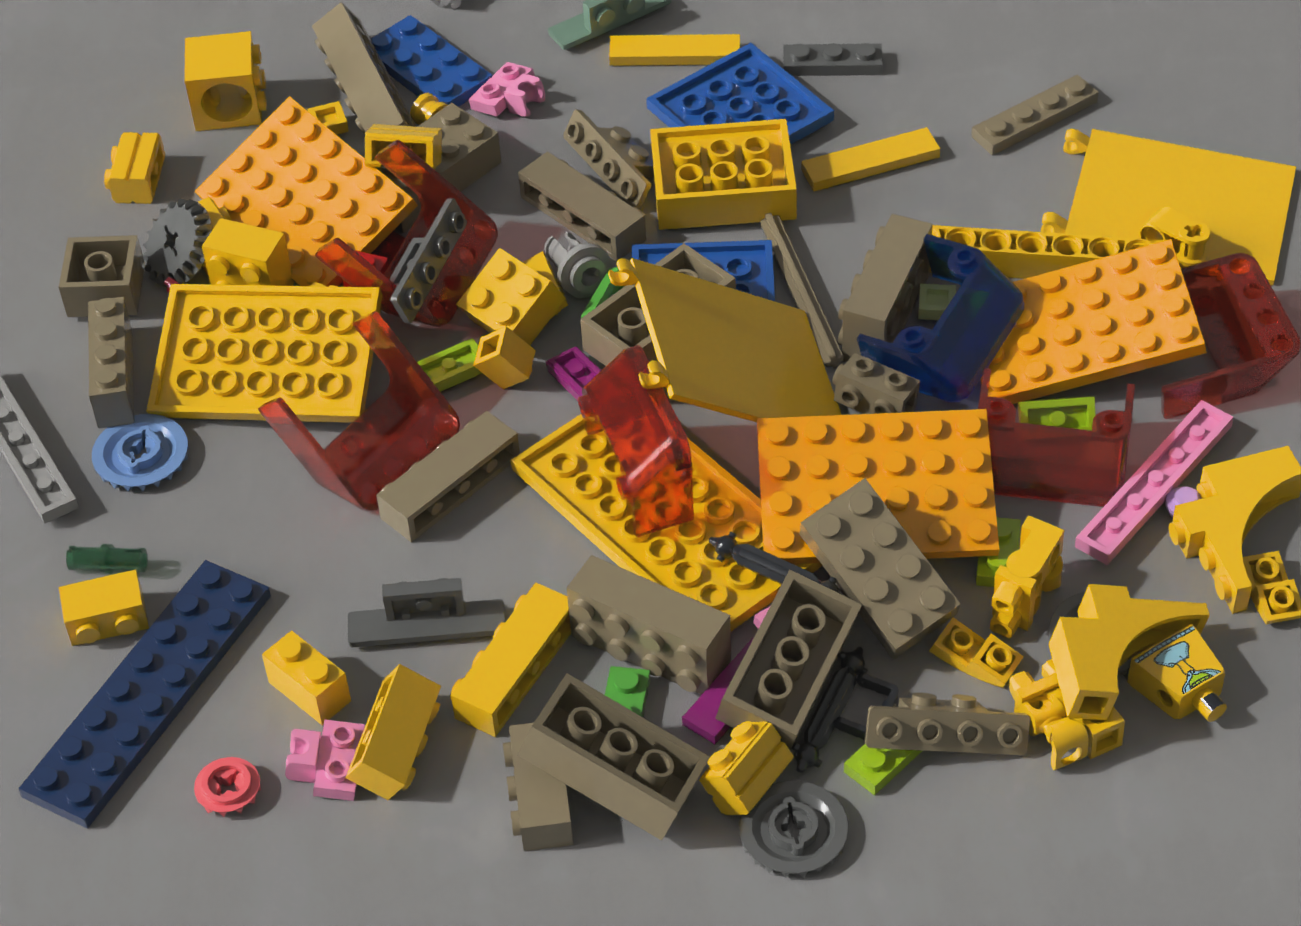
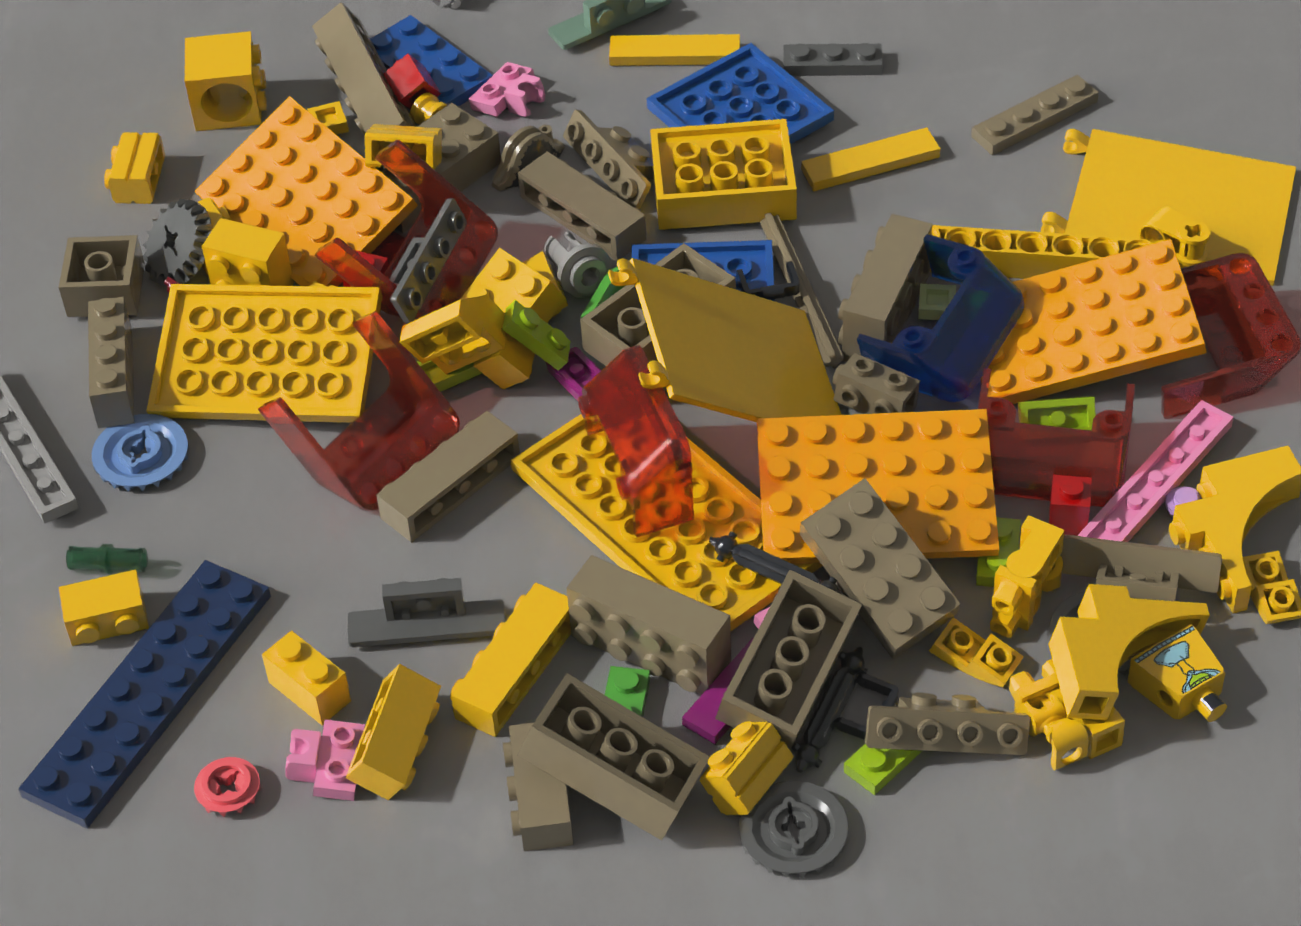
none -> red brick [383,53,441,110]
none -> yellow piece [400,295,506,374]
none -> dark tan hat [492,125,565,191]
none -> lime plate [502,300,571,371]
none -> black piece [736,261,800,300]
none -> red brick [1048,475,1092,536]
none -> dark tan bracket [1061,535,1222,601]

